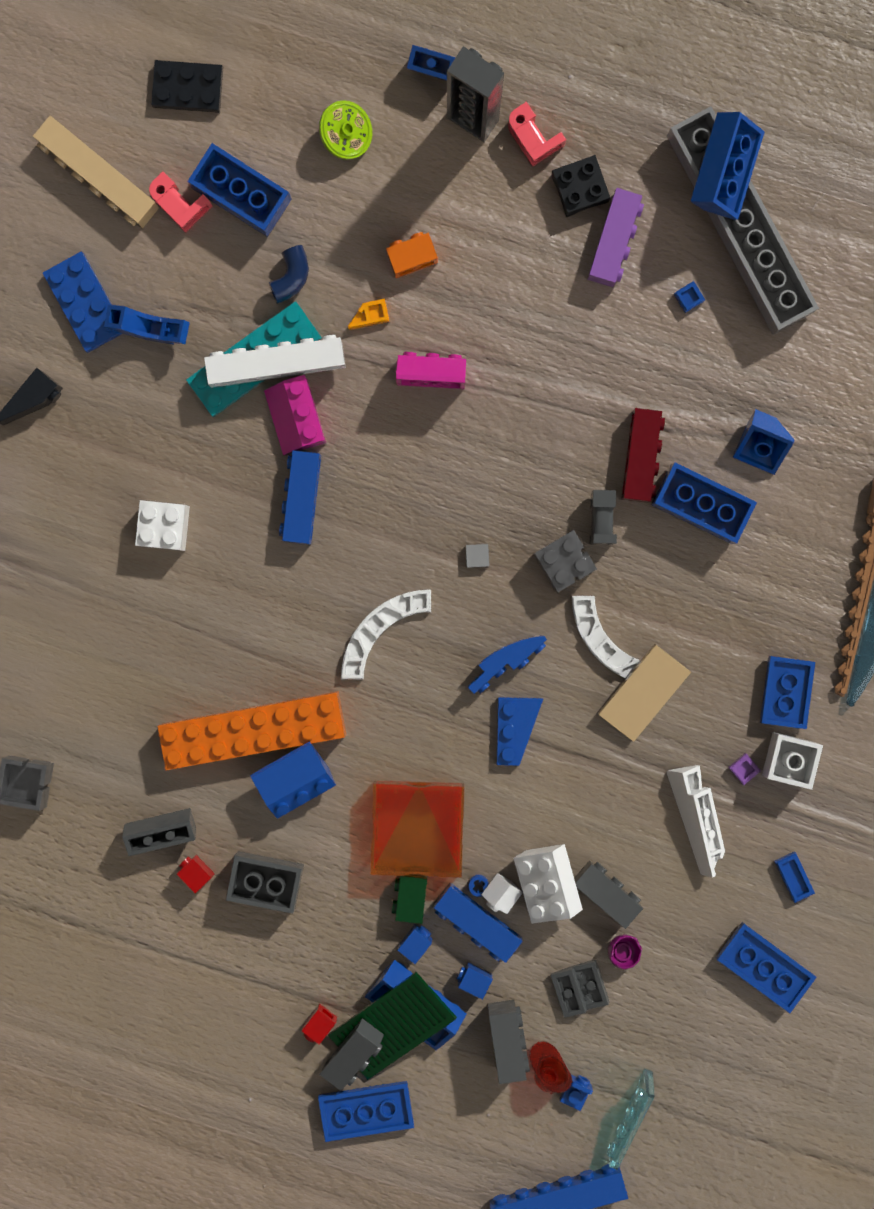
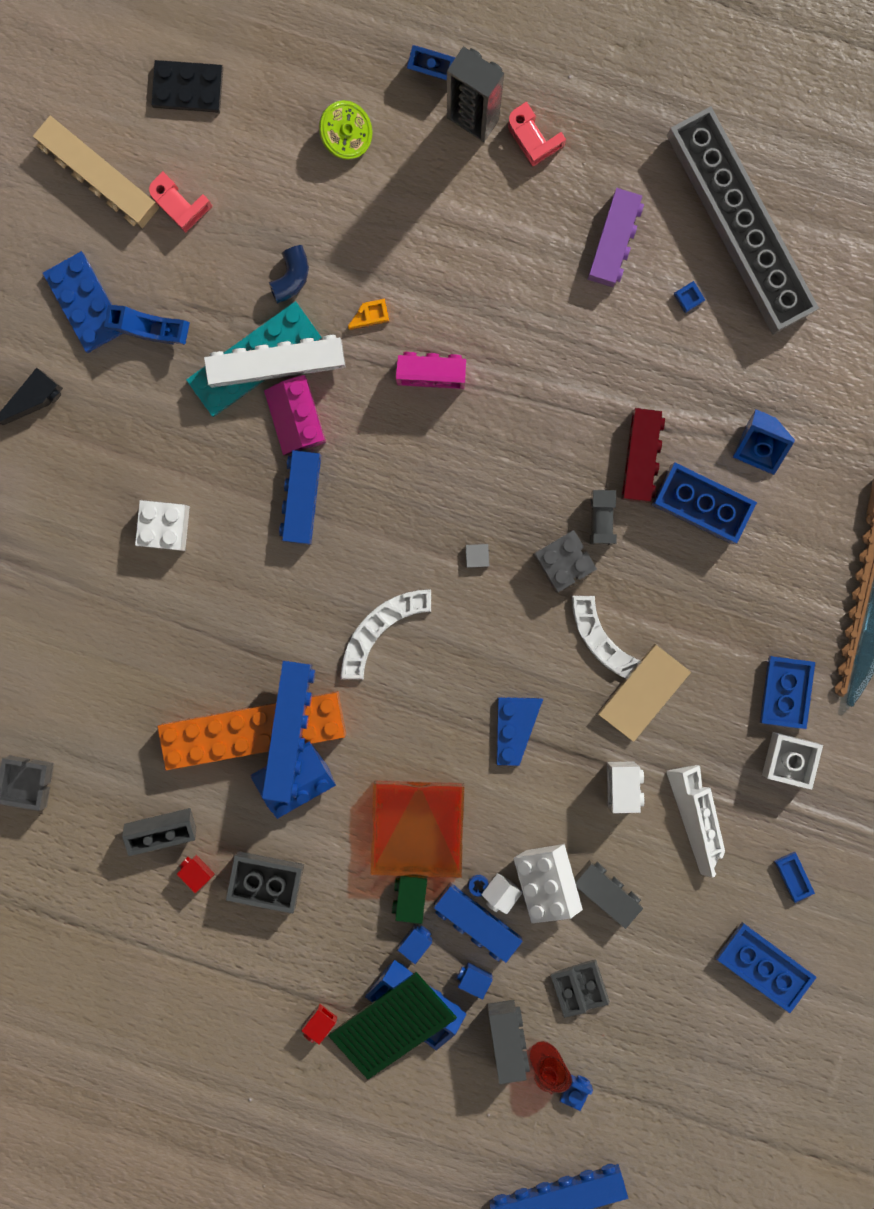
blue brick [187,143,292,237] -> none
blue plate [318,1081,414,1142] -> none
dark grey brick [319,1018,384,1091] -> none
orange brick [386,232,438,279] -> none
blue slope [468,635,547,694] -> none
black brick [551,155,611,217] -> none
clear light blue wing [607,1068,655,1170] -> none
magenta hair [608,934,642,970] -> none
blue slope [691,112,765,220] -> none
medium lavender tile [728,753,761,785] -> none
none -> blue brick [262,661,315,803]
none -> white brick [607,762,644,813]

